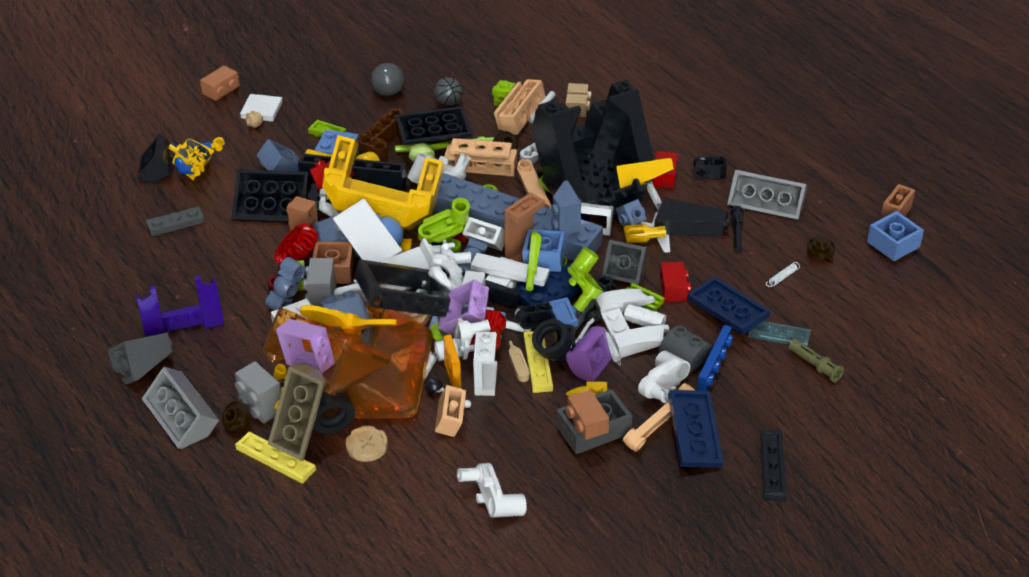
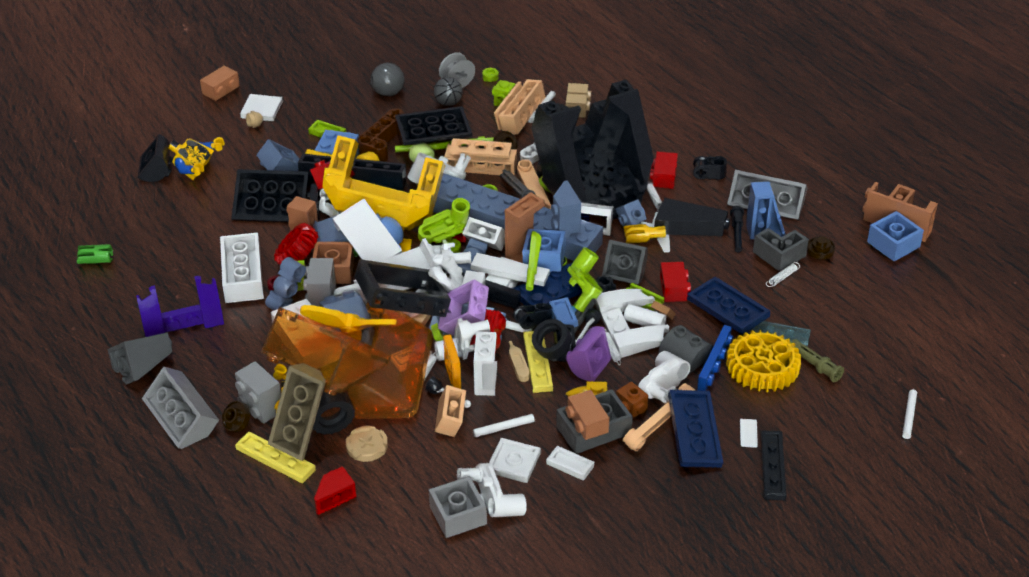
dark grey plate [146,207,205,237] -> none
lavender window [276,319,335,373] -> none
yellow sticker [616,158,673,188] -> none
none -> bright green arm [77,244,113,264]
none -> white brick [220,233,264,303]
none -> red slope [314,466,357,515]
none -> light grey brick [429,476,487,538]
none -> light grey piece [439,53,475,88]
none -> white bar [473,414,534,437]
none -> lime tile [482,68,499,82]
none -> white tile [489,438,541,483]
none -> dark grey axle [500,169,536,198]
none -> white tile [546,446,594,481]
none -> dark orange brick [616,381,648,419]
none -> medium nougat tile [651,301,675,320]
none -> yellow gear [726,330,801,392]
none -> white sticker [740,419,758,447]
none -> medium blue wedge [746,182,786,240]
none -> dark grey brick [753,228,809,272]
none -> nougat panel [862,182,938,242]
none -> white bar [902,389,917,439]

